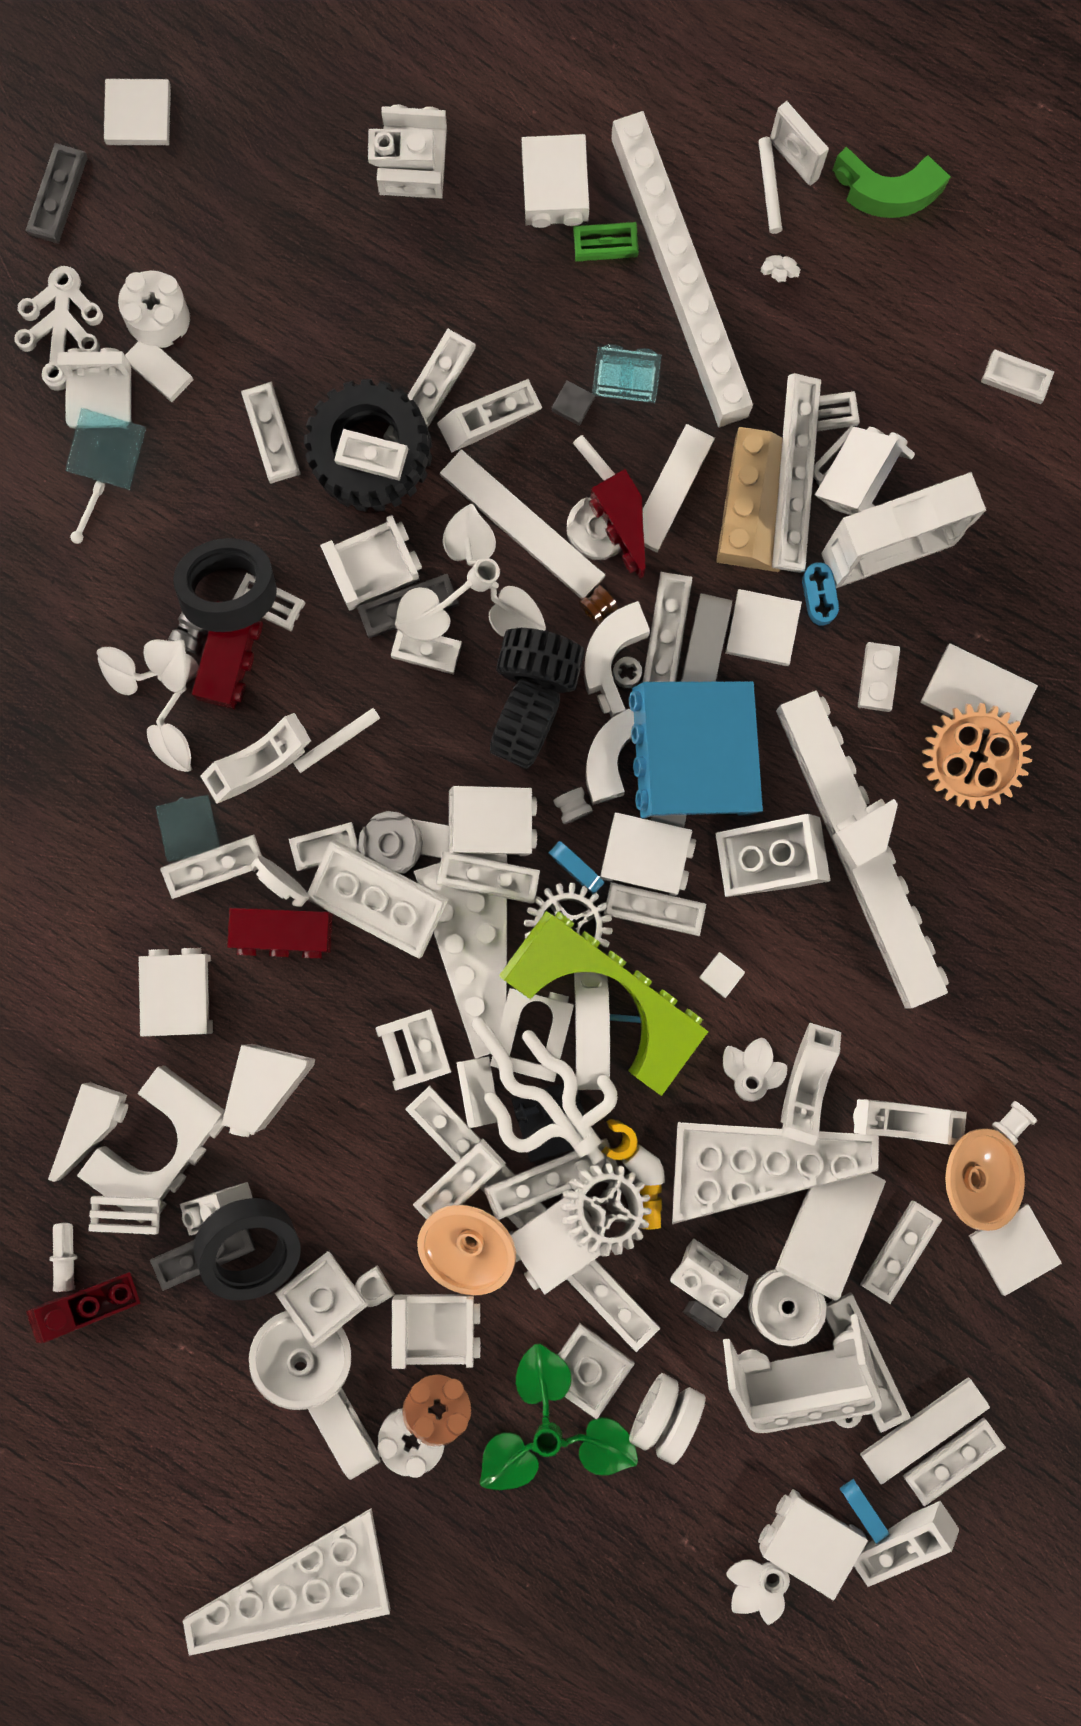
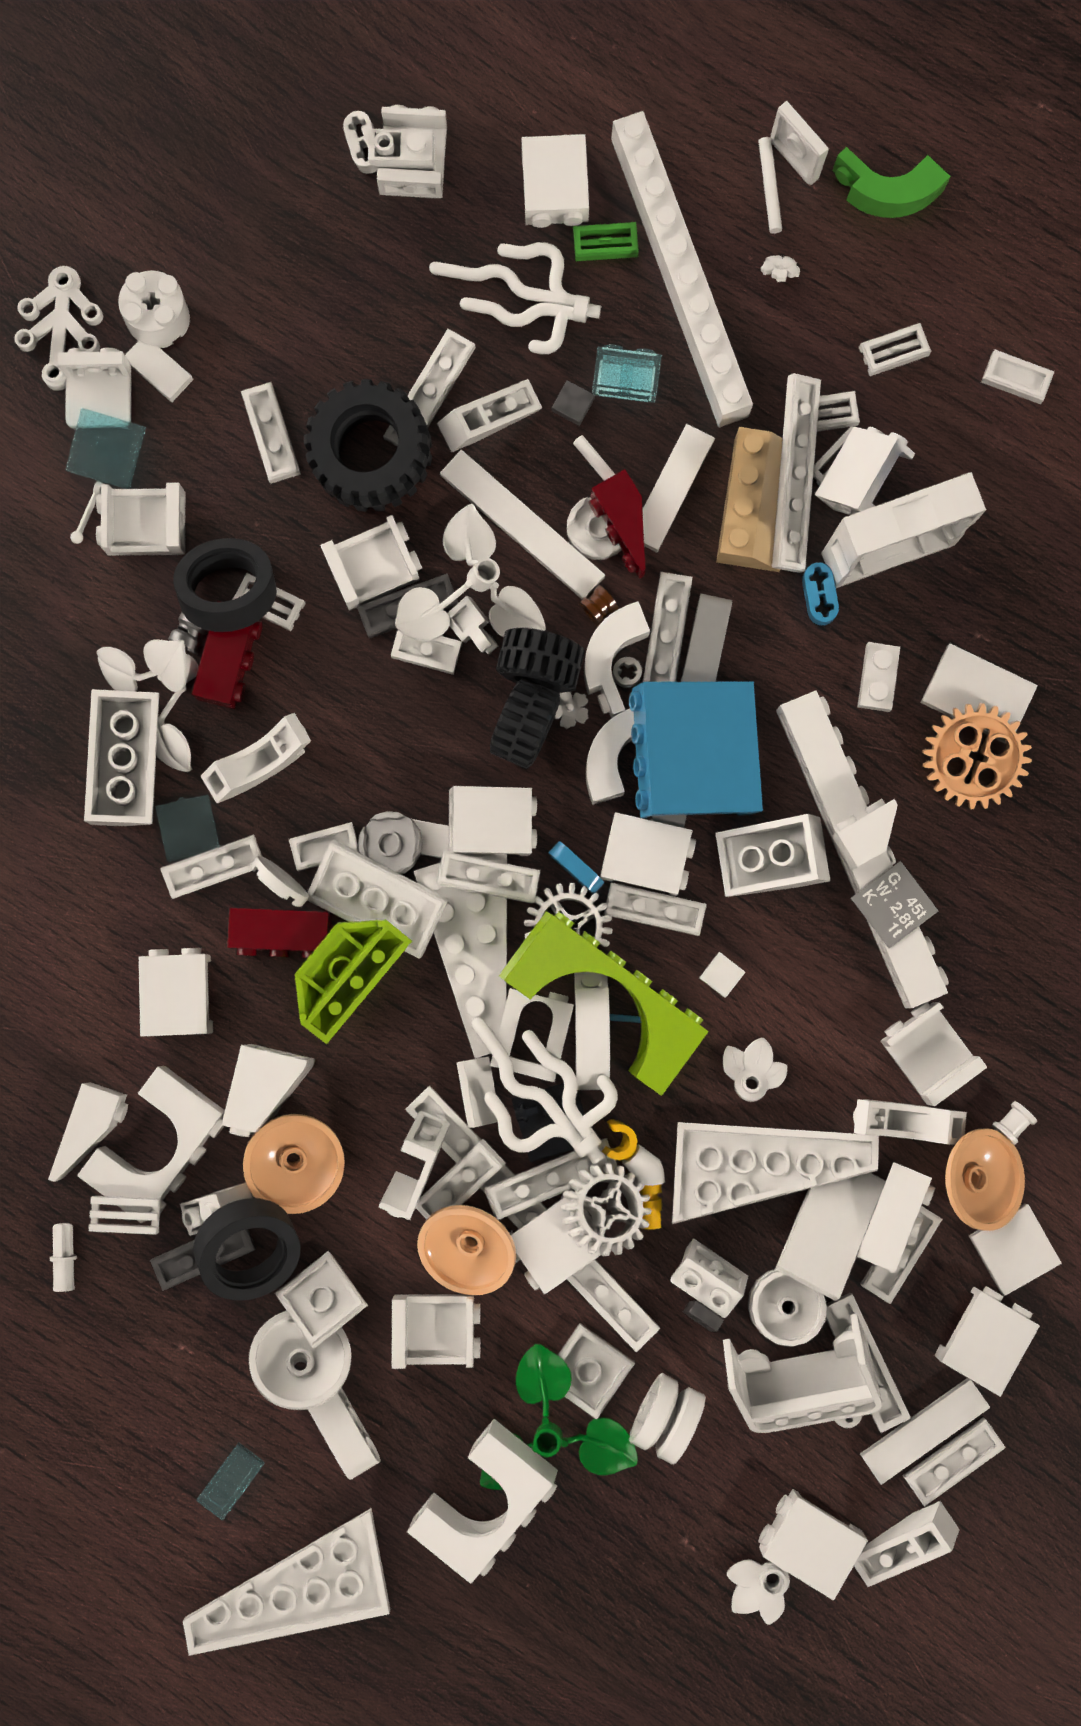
flat silver tile [26,143,88,244] -> none
dark red slope [26,1272,141,1343] -> none
white tile [104,79,171,145] -> none
white bar [293,708,380,773] -> none
white plate [334,429,408,481] -> none
white tile [355,1265,395,1307] -> none
white plate [375,1009,452,1091] -> none
white plate [378,1408,445,1478] -> none
nougat plate [402,1375,471,1446] -> none
light grey wheel [553,787,593,824] -> none
white tile [725,589,802,666] -> none
white arch [781,1023,841,1146] -> none
dark azure beam [840,1479,890,1544] -> none
none -> white slope [84,689,159,826]
none -> white panel [96,483,185,556]
none -> clear light blue tile [196,1442,265,1521]
none -> light nougat dish [243,1114,344,1214]
none -> lime wedge [294,920,412,1044]
none -> white beam [343,111,379,174]
none -> white panel [379,1111,451,1220]
none -> white arch [407,1419,558,1584]
none -> white plant [429,242,601,354]
none -> white plate [447,596,498,654]
none -> white plant [555,692,589,729]
none -> light grey sticker [851,861,938,948]
none -> white brick [857,1162,935,1273]
none -> white tile [859,323,931,376]
none -> white panel [880,1002,987,1107]
none -> white panel [934,1286,1040,1397]

